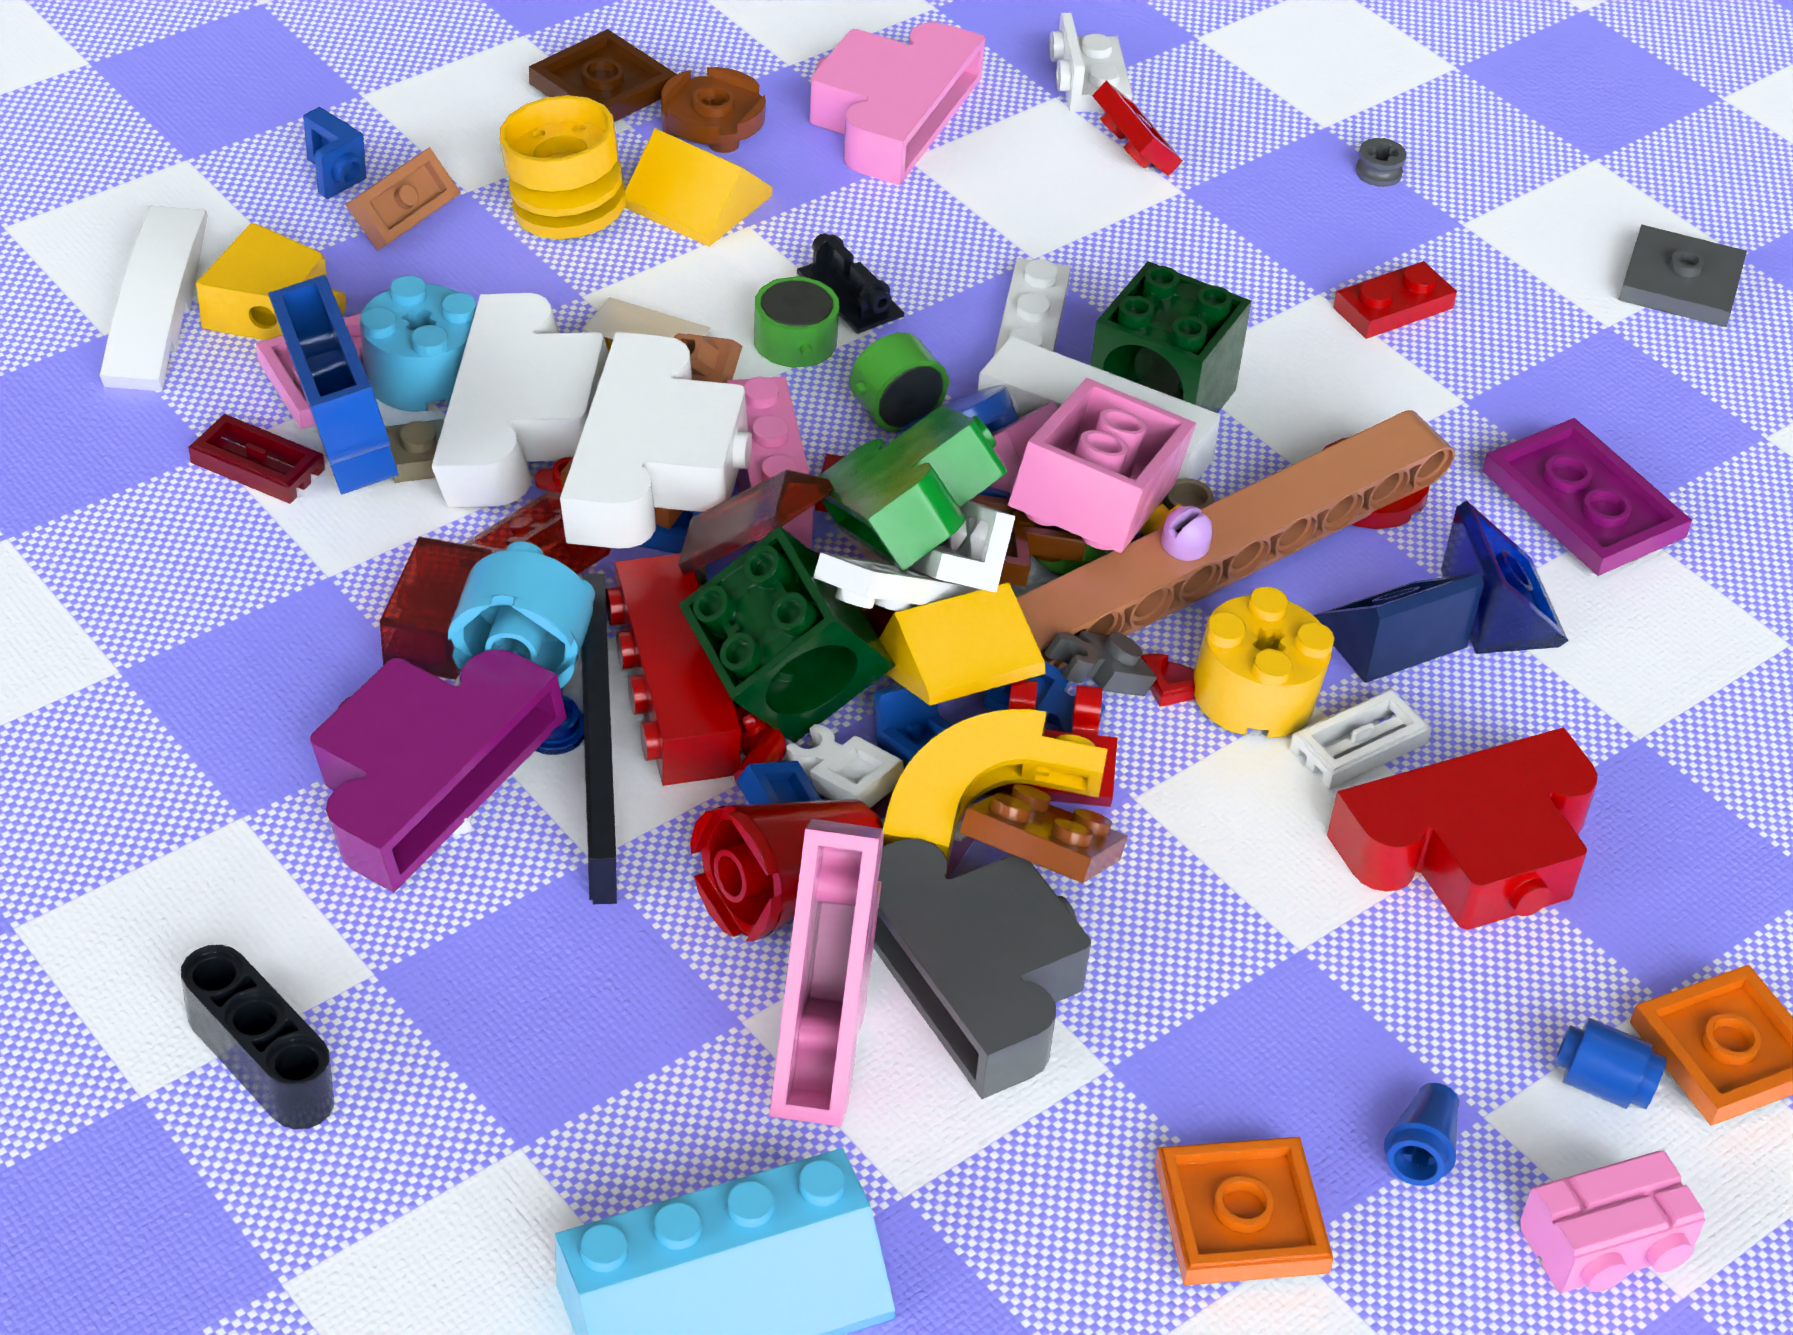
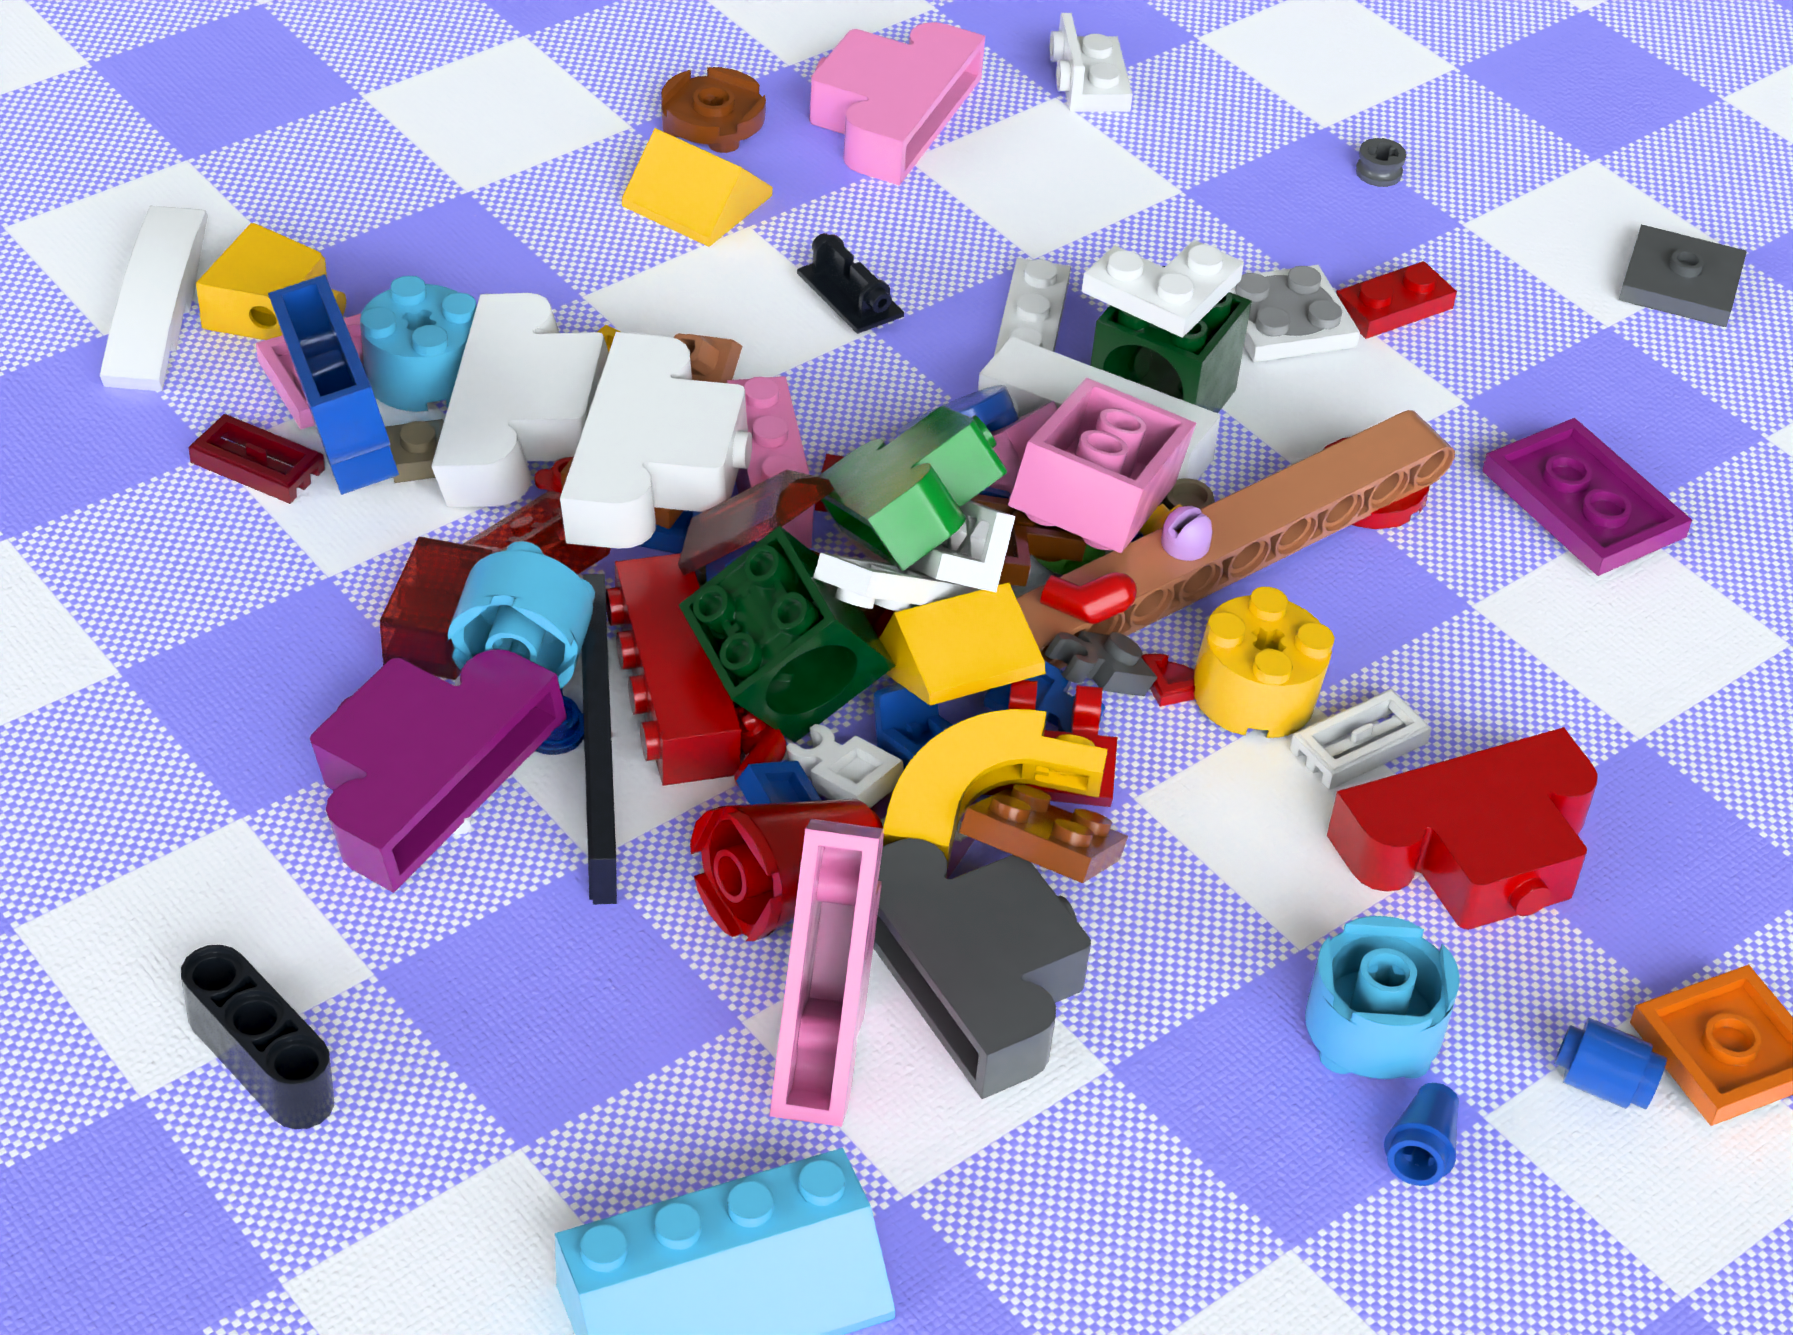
blue bracket [303,106,367,199] -> none
nougat plate [345,147,461,251] -> none
yellow wheel [499,95,626,239] -> none
reddish brown plate [529,29,677,122] -> none
white sticker [582,297,711,339] -> none
bright green piece [754,276,839,368] -> none
bright green piece [849,332,949,432] -> none
red plate [1092,80,1183,176] -> none
orange plate [1155,1137,1334,1286] -> none
dark blue slope [1314,572,1484,683] -> none
clear blue slope [1441,500,1569,654] -> none
bright pink brick [1520,1150,1705,1293] -> none
none -> red arm [1040,572,1137,624]
none -> white plate [1082,240,1244,338]
none -> light grey piece [1229,265,1360,362]
none -> medium azure brick [1305,916,1460,1079]

